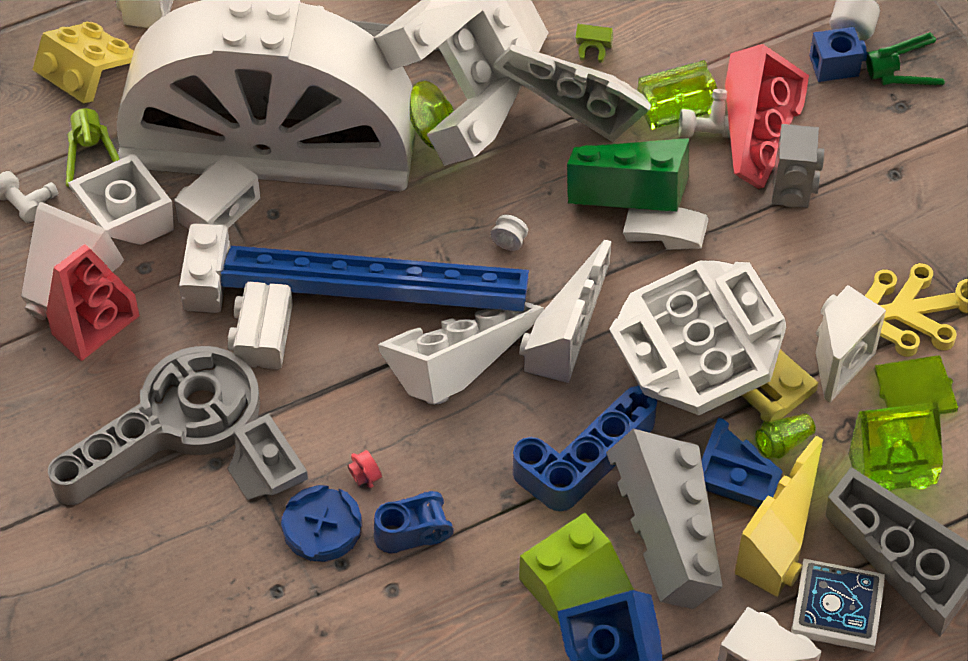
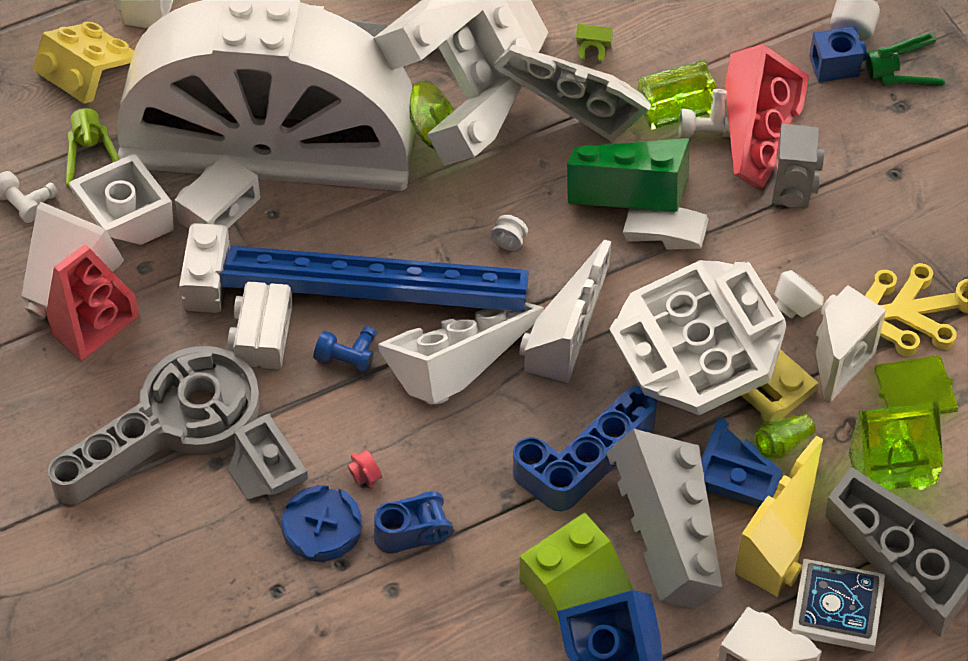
none -> blue piece [313,326,377,373]
none -> white cone [774,270,824,319]

